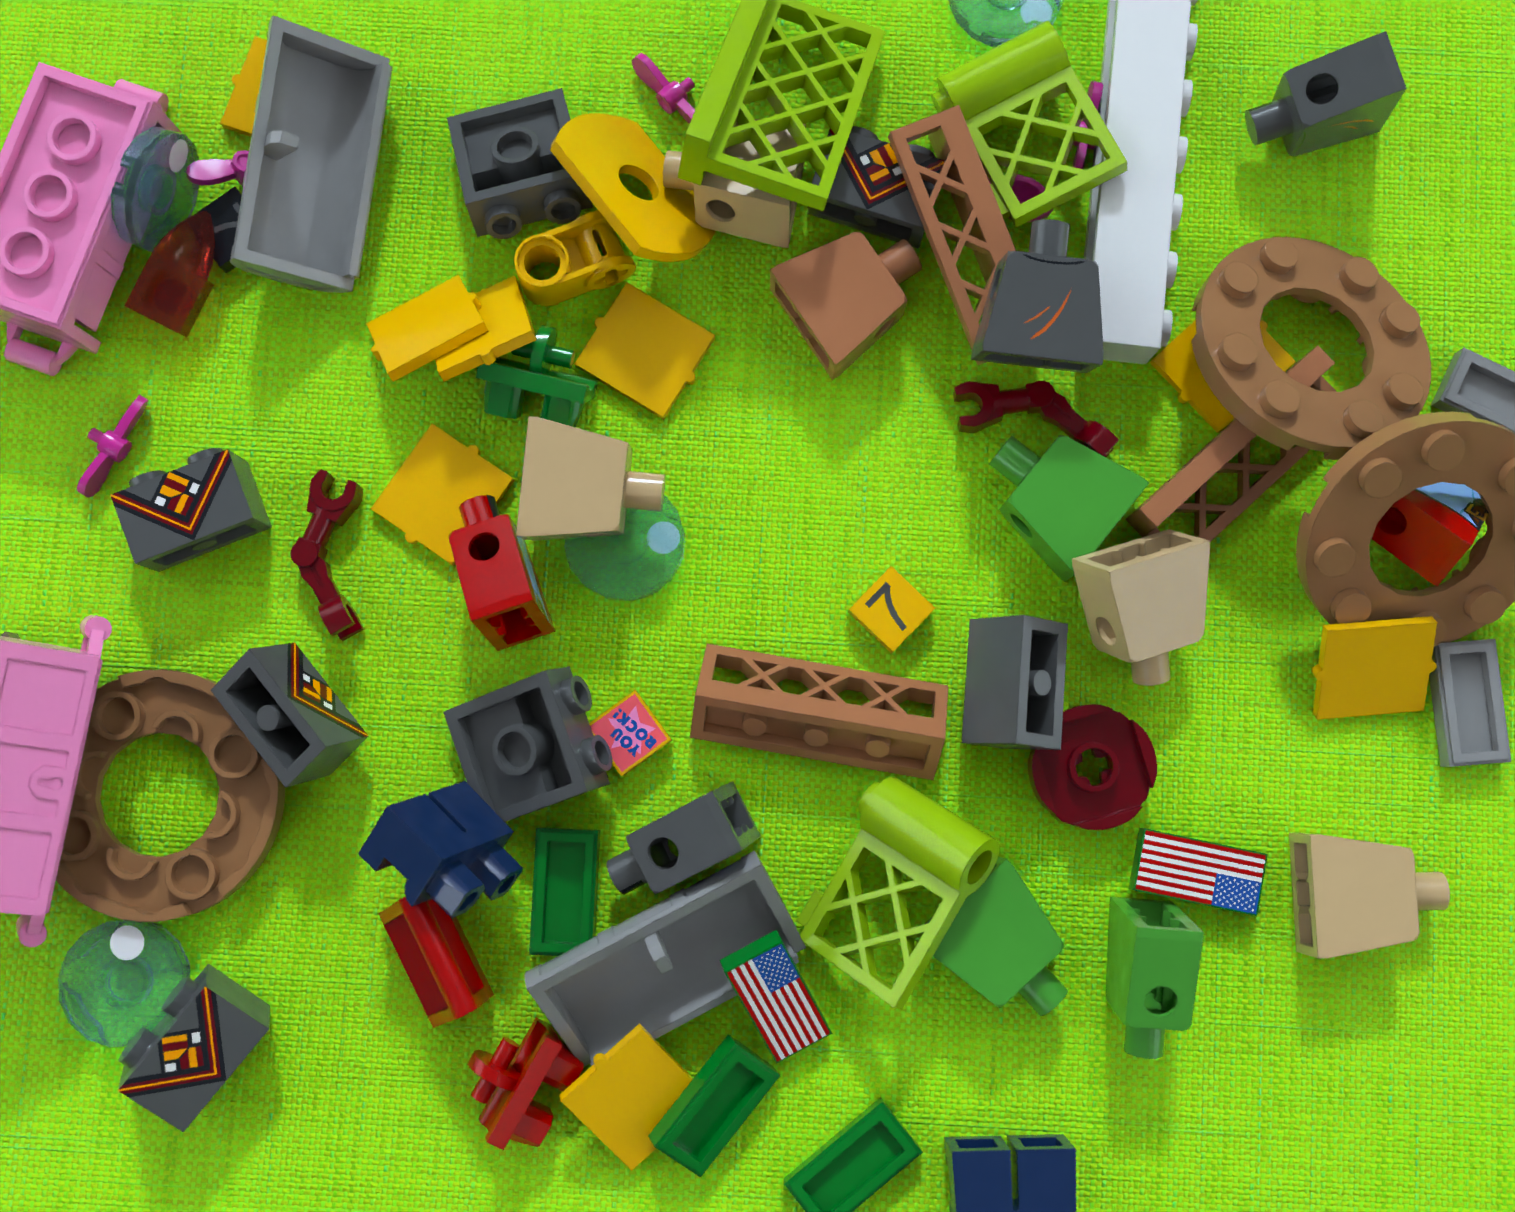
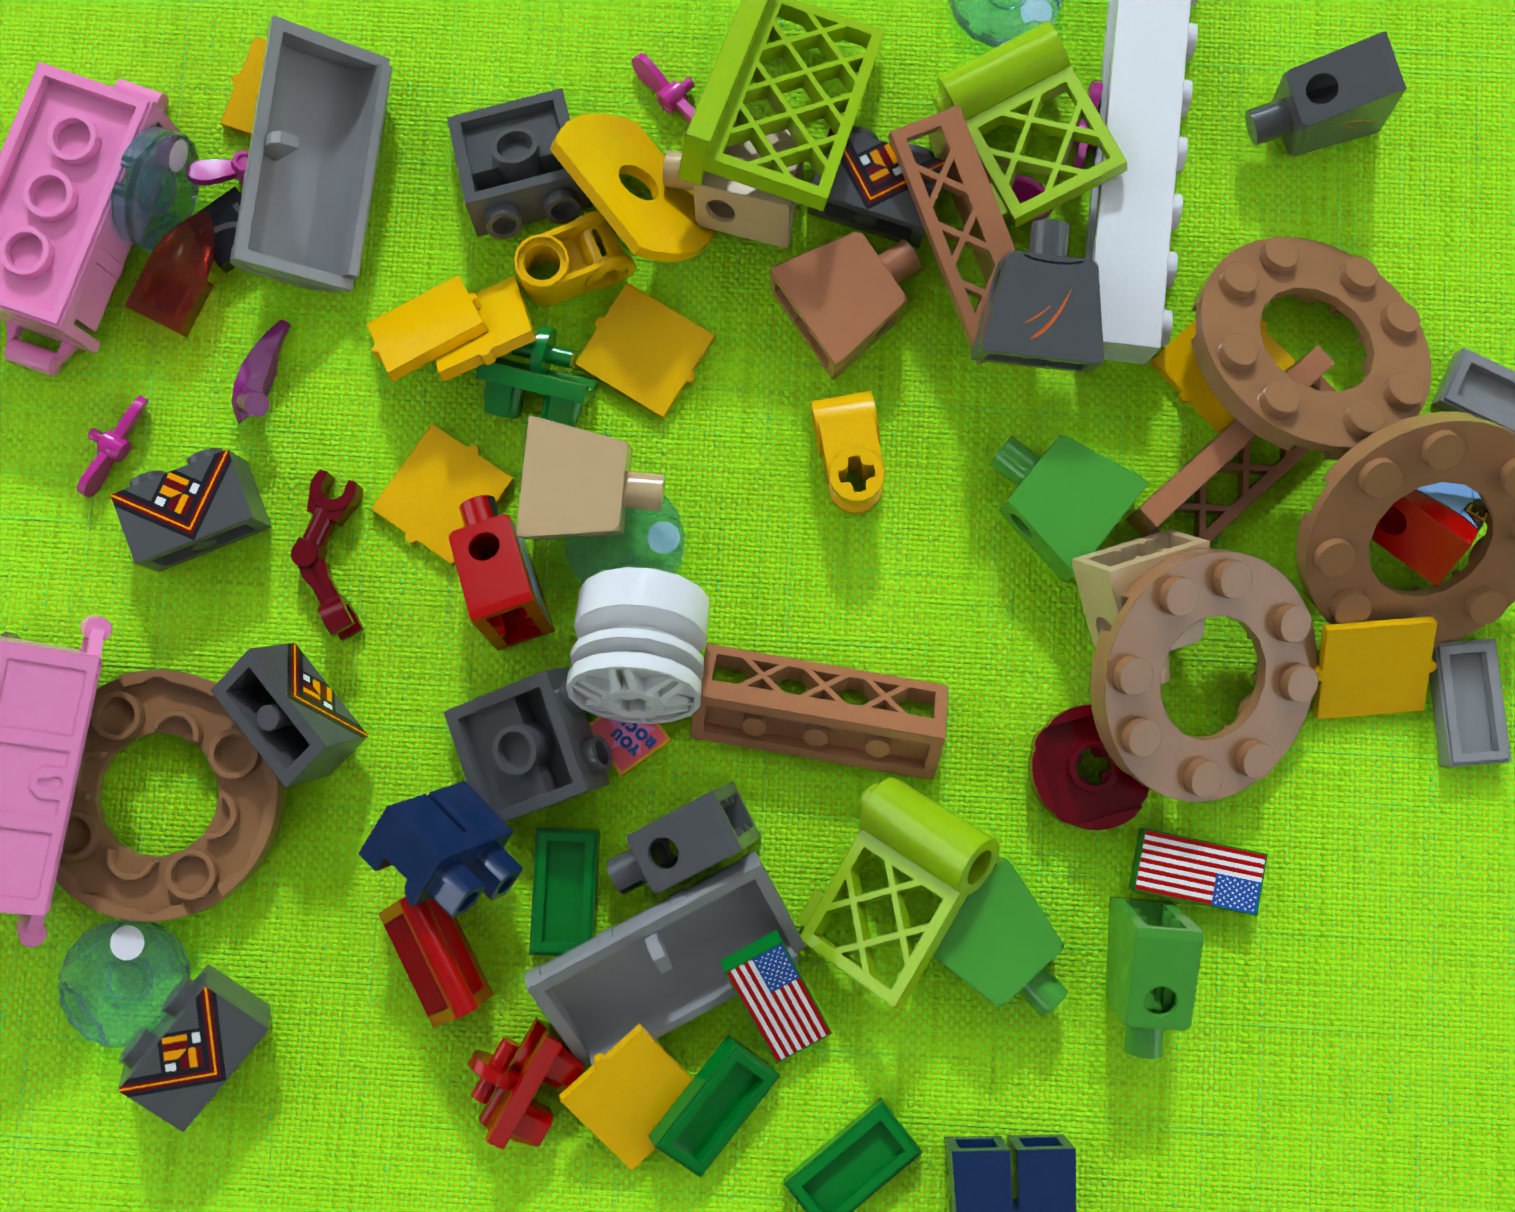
yellow tile [848,566,935,654] -> none
dark red piece [953,381,1119,457] -> none
dark grey brick [962,615,1068,750] -> none
tan torso [1289,833,1450,959] -> none
none -> magenta bar [231,319,291,424]
none -> white wheel [566,567,709,724]
none -> yellow piece [810,390,885,514]
none -> medium nougat plate [1090,548,1318,802]

